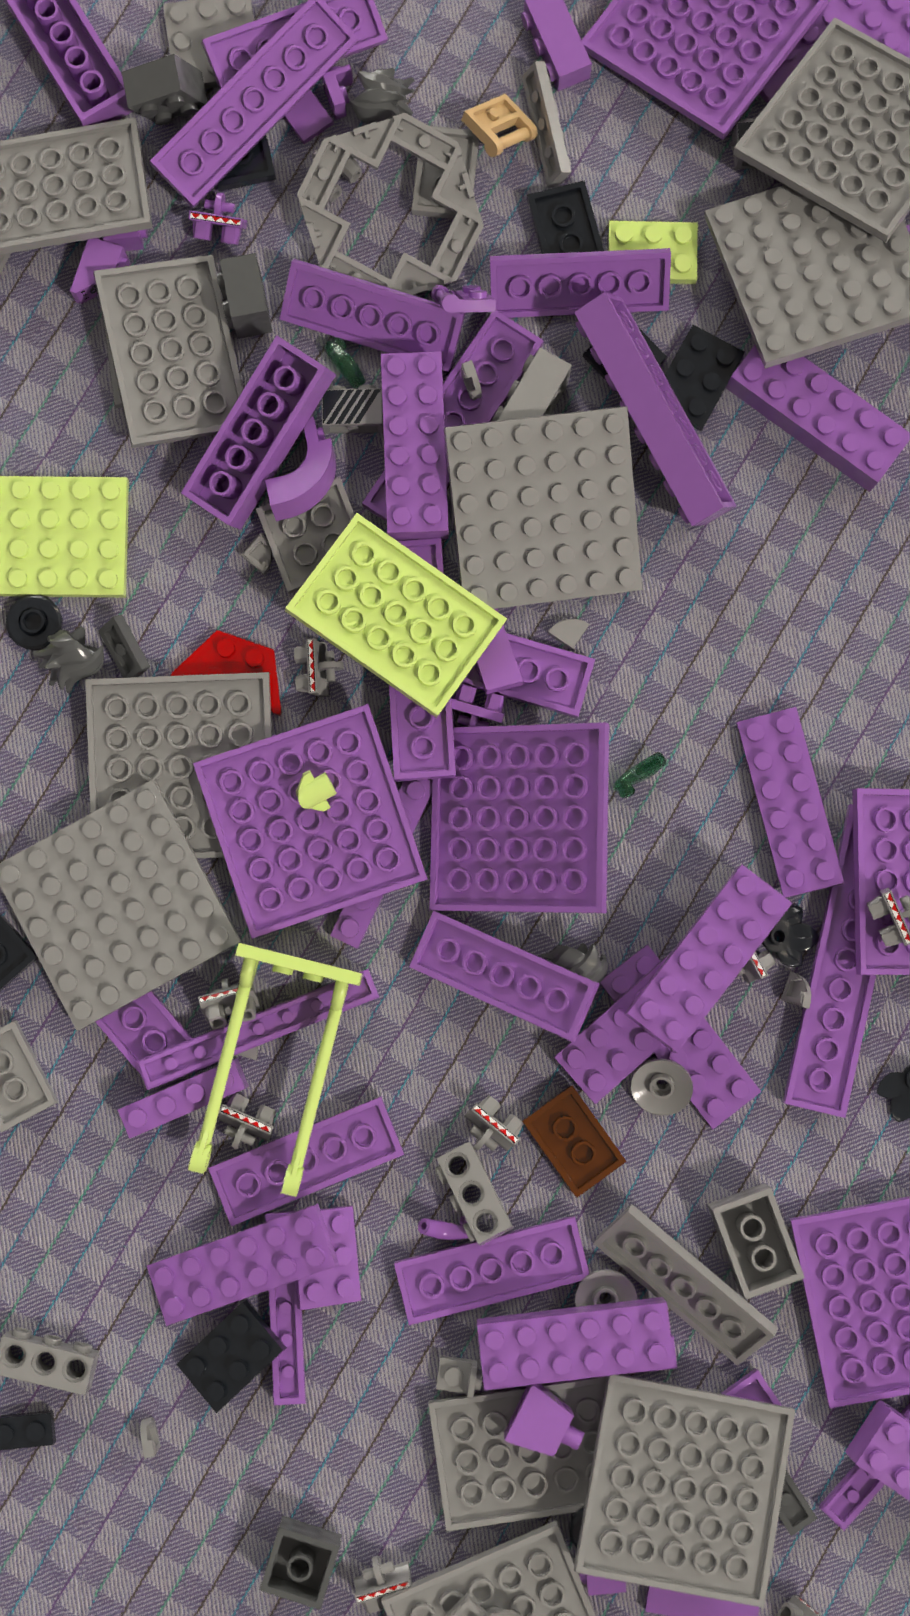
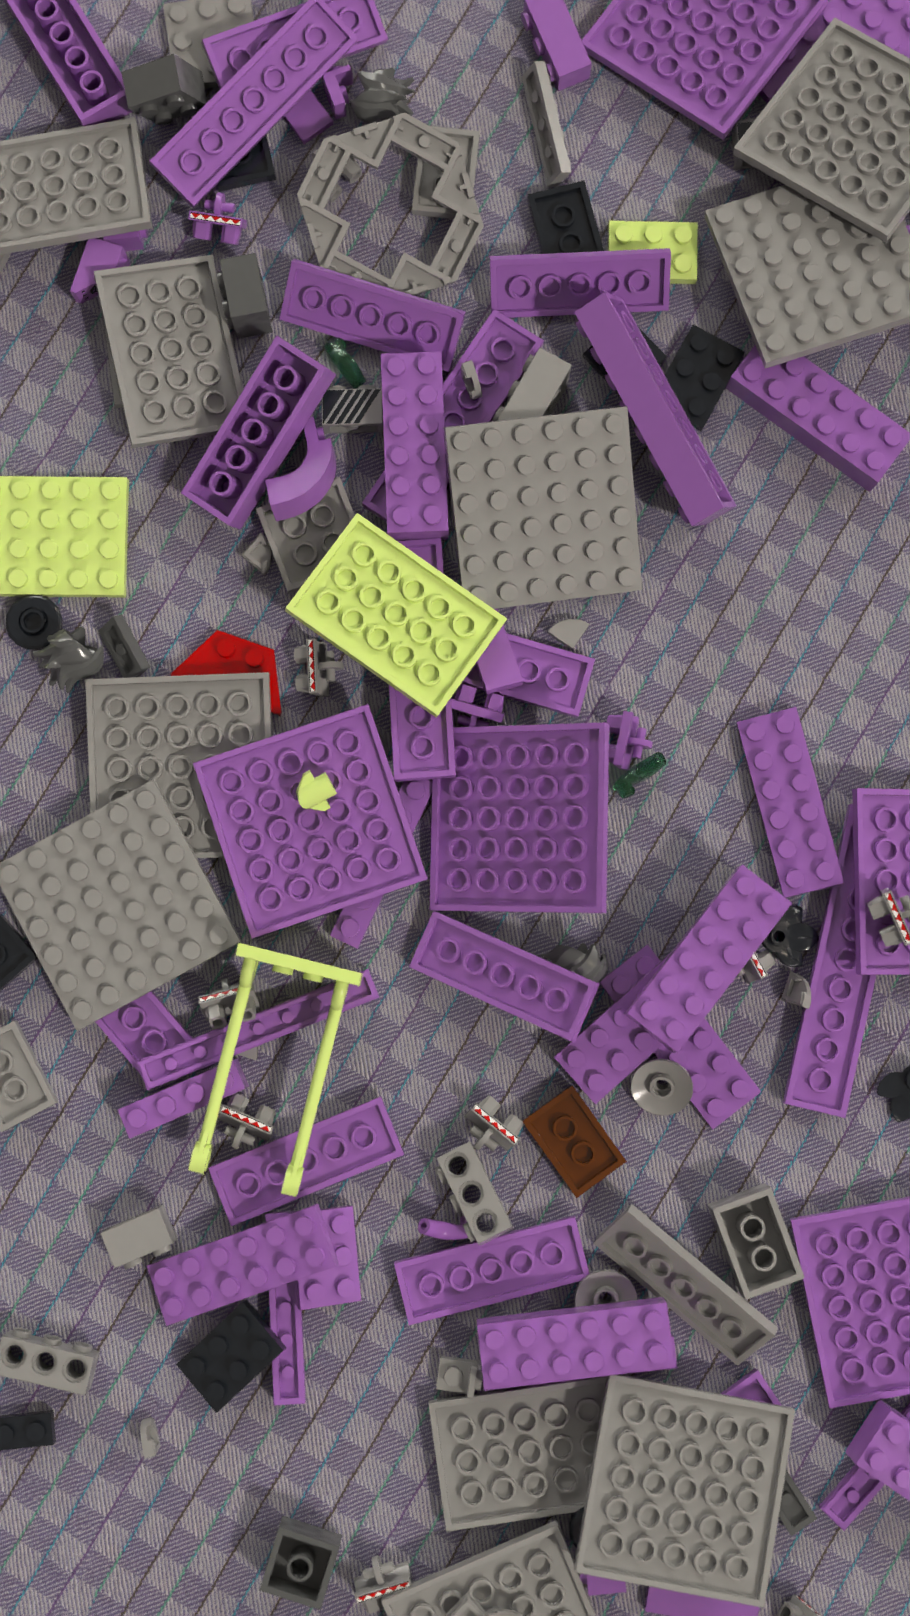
medium lavender plate [431,285,496,313] -> none
tan plate [461,94,538,157] -> none
medium lavender torso [504,1384,584,1456] -> none
none -> light grey brick [100,1204,177,1270]
none -> medium lavender hips [607,711,653,771]

